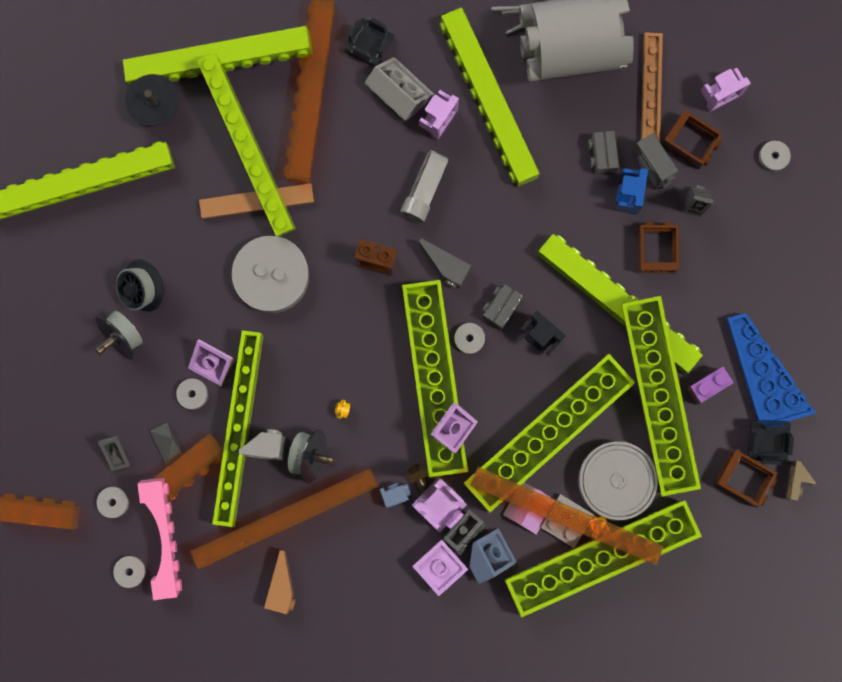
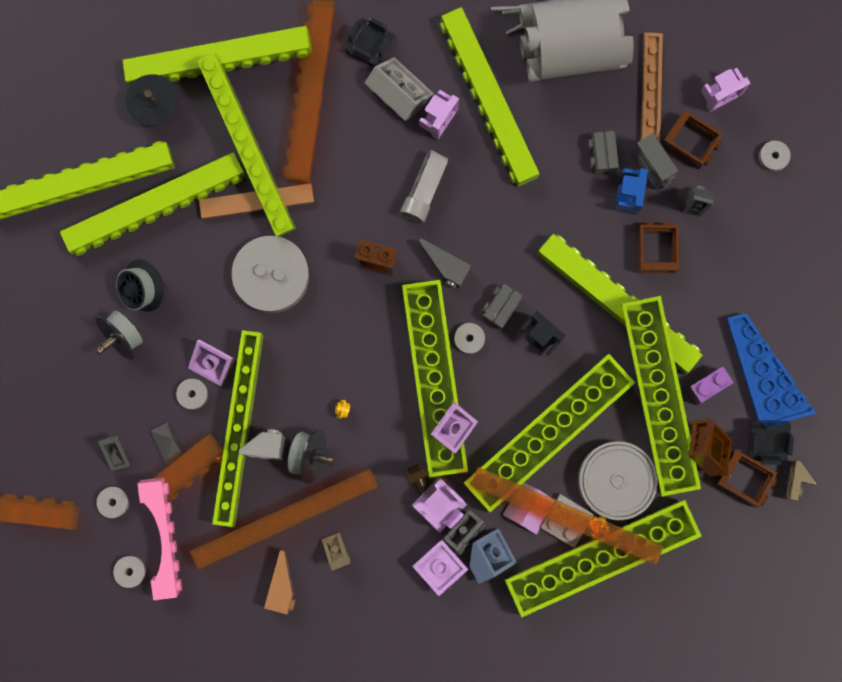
sand blue brick [380,483,411,508] -> none
none -> lime brick [60,152,245,256]
none -> dark tan slope [322,532,350,571]
none -> reddish brown window [689,419,732,476]

